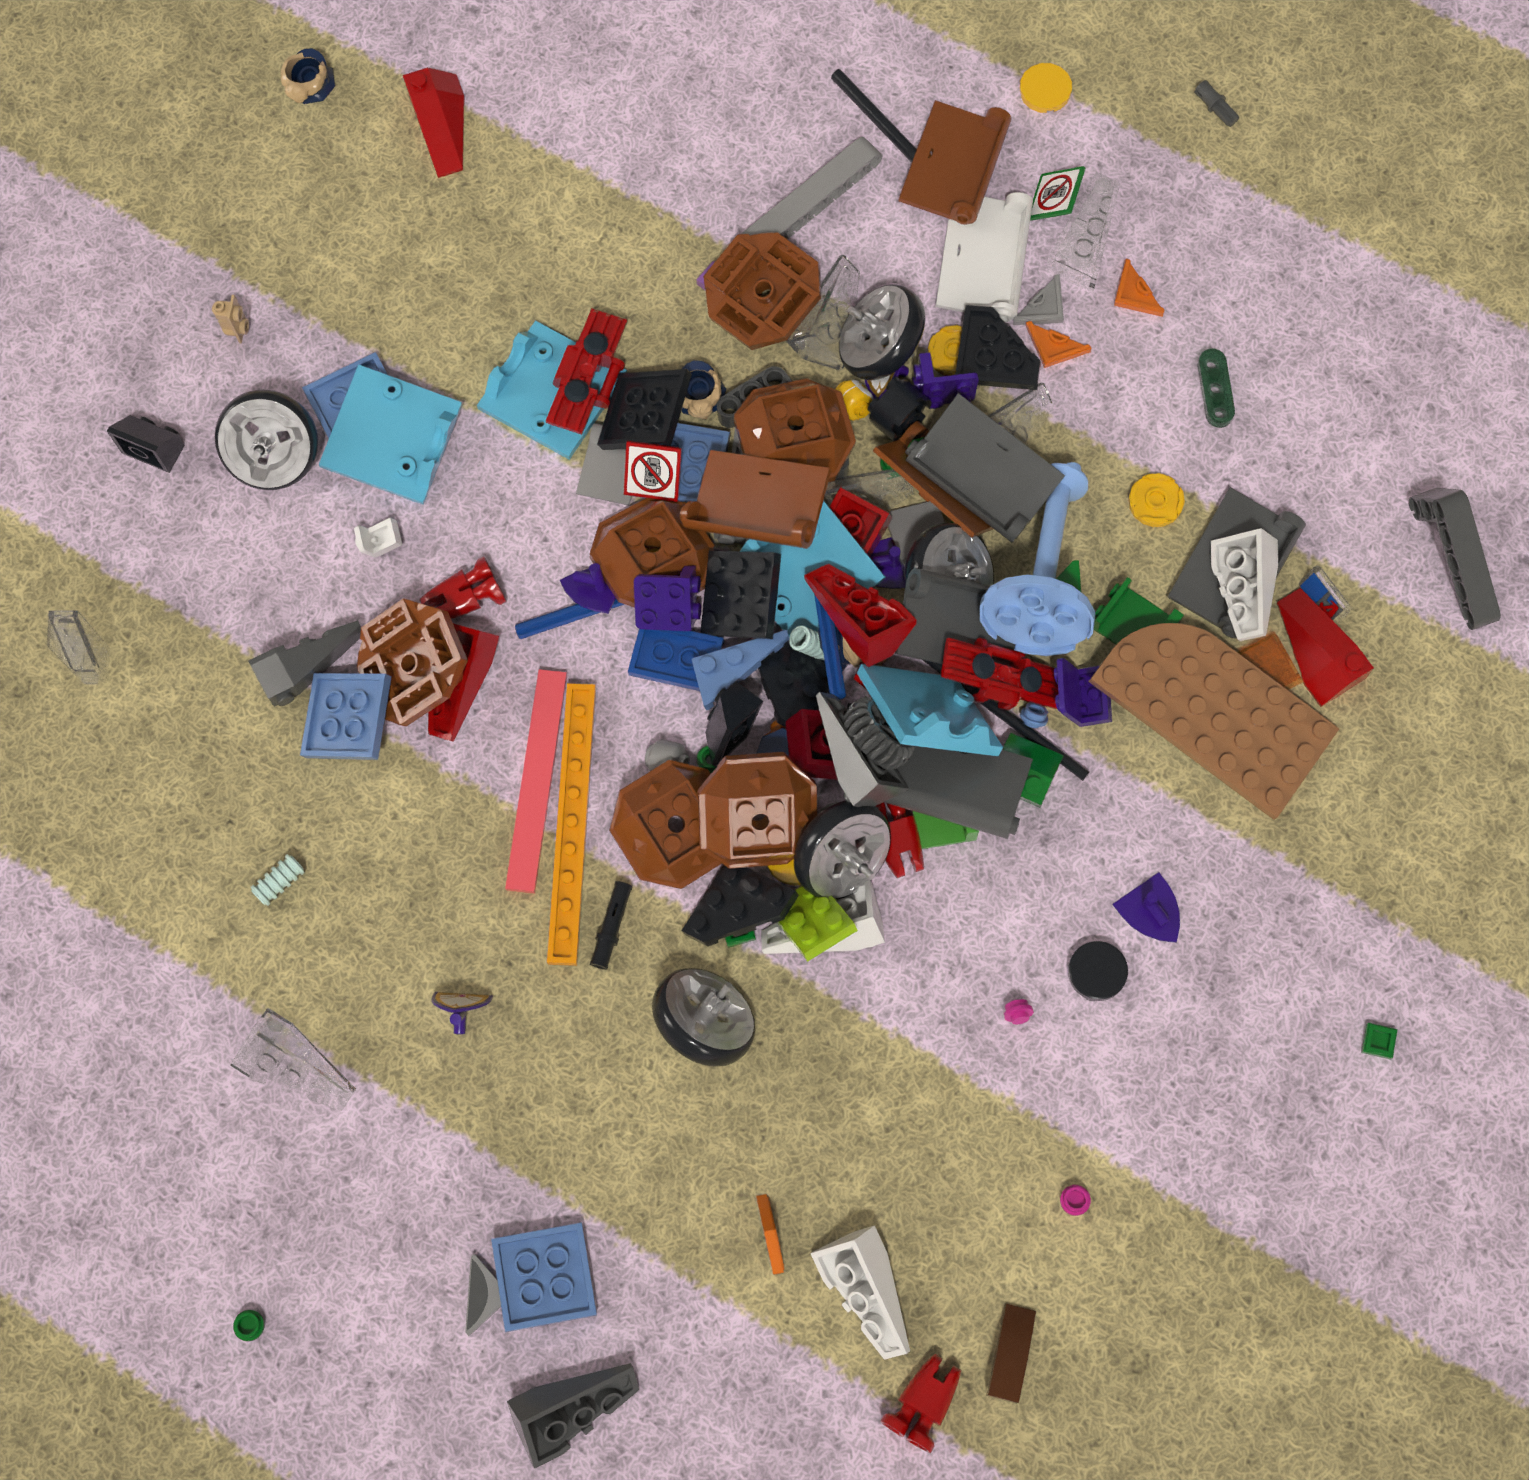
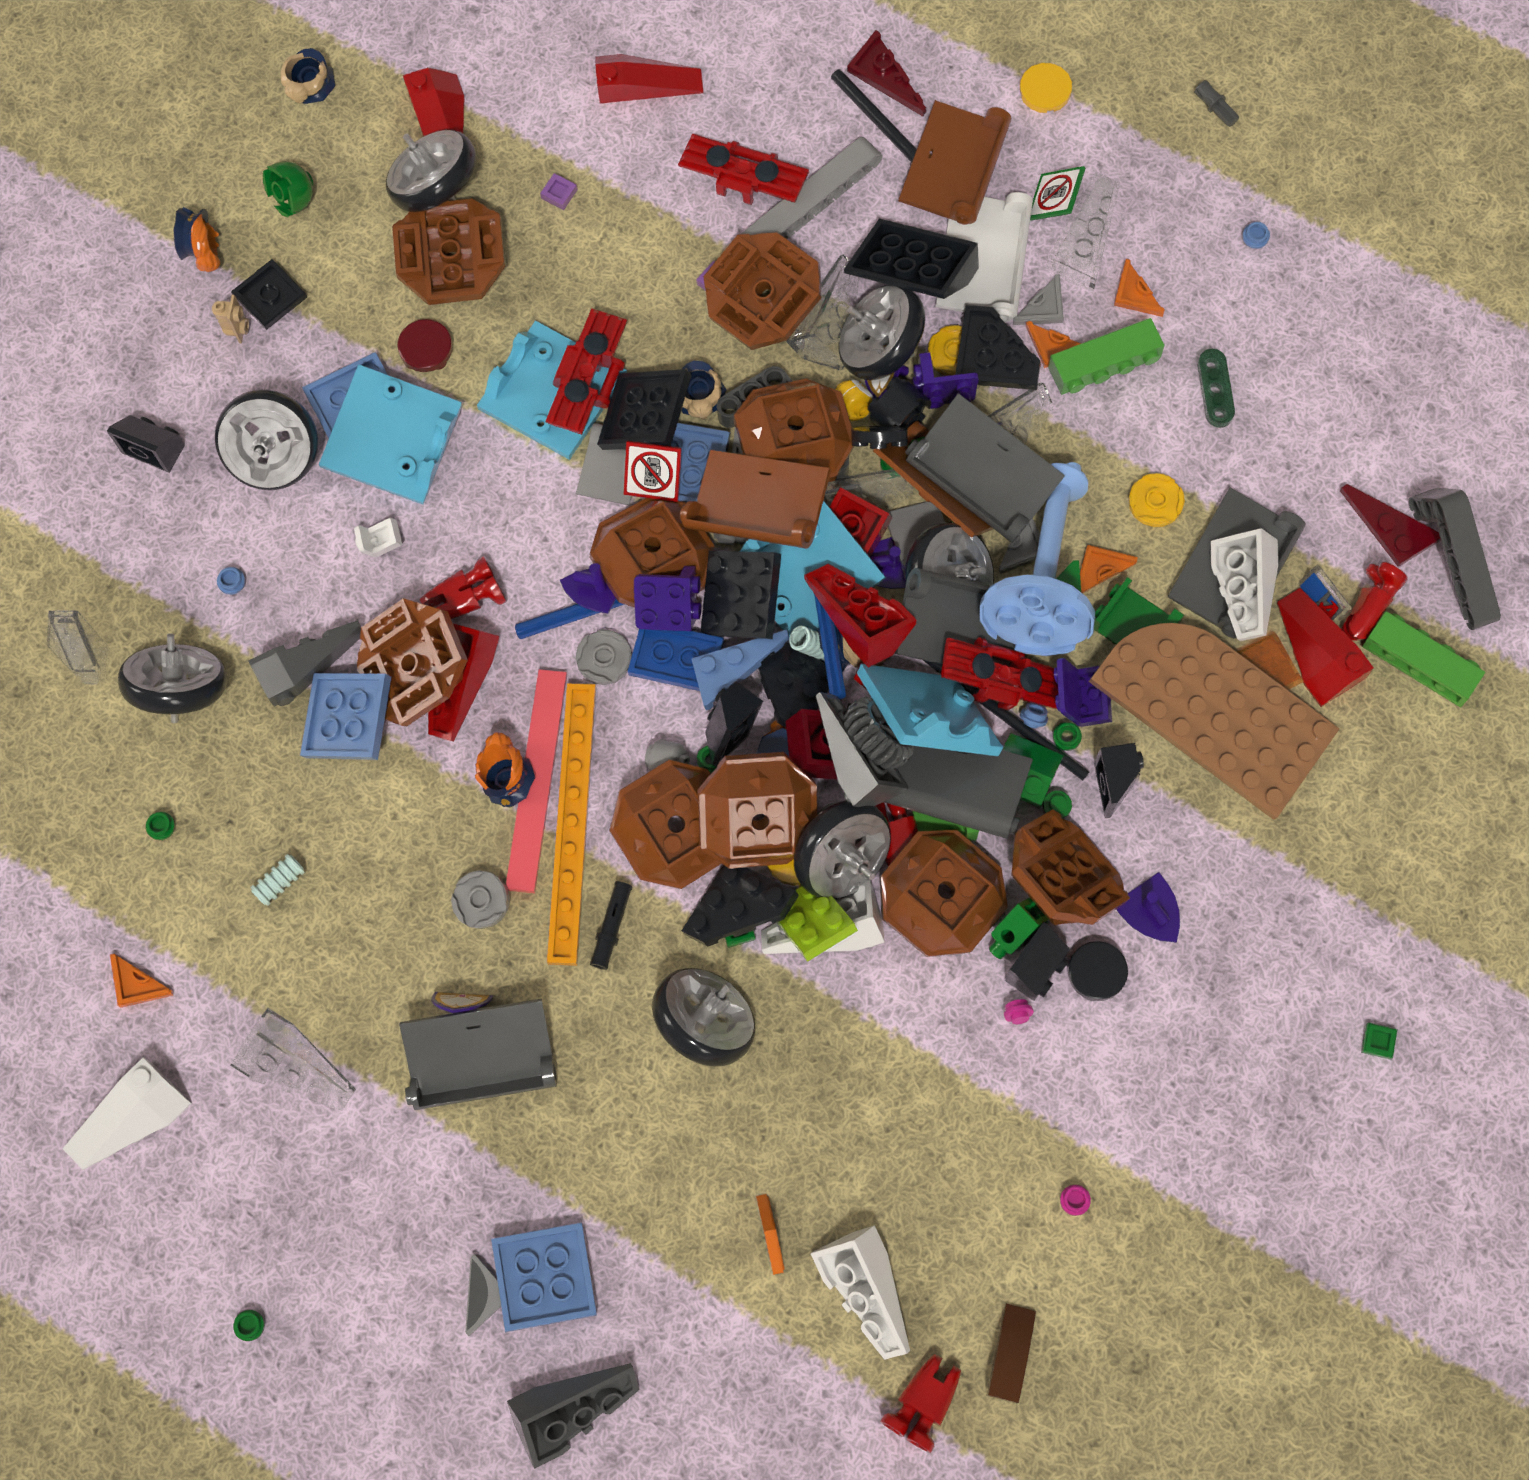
none -> white wedge [63,1058,192,1170]
none -> orange tile [110,954,174,1008]
none -> wheel [118,634,227,723]
none -> green plate [146,812,175,840]
none -> piece [173,207,220,272]
none -> medium blue plate [217,567,245,595]
none -> black tile [231,259,307,330]
none -> green cylinder [263,161,313,217]
none -> wheel [386,129,477,212]
none -> dark orange piece [392,198,505,305]
none -> dark red tile [397,319,453,372]
none -> dark grey door [399,998,557,1110]
none -> light grey tile [451,870,510,929]
none -> piece [475,732,536,808]
none -> medium lavender plate [540,173,578,210]
none -> light grey tile [576,629,632,685]
none -> red wedge [595,54,704,103]
none -> red piece [678,133,809,205]
none -> black slope [844,218,979,299]
none -> dark red wing [847,30,927,117]
none -> black tile [851,426,908,449]
none -> dark orange piece [880,830,1008,957]
none -> green torso [989,897,1050,959]
none -> light grey tile [999,518,1040,574]
none -> black slope [1005,922,1070,1001]
none -> dark orange piece [1011,809,1130,925]
none -> green plate [1043,790,1072,819]
none -> bright green brick [1048,318,1165,395]
none -> green plate [1053,722,1082,751]
none -> orange tile [1080,545,1138,593]
none -> black slope [1094,743,1144,818]
none -> medium blue plate [1242,222,1270,249]
none -> dark red wing [1340,484,1441,567]
none -> red piece [1342,562,1408,640]
none -> bright green brick [1362,611,1485,708]

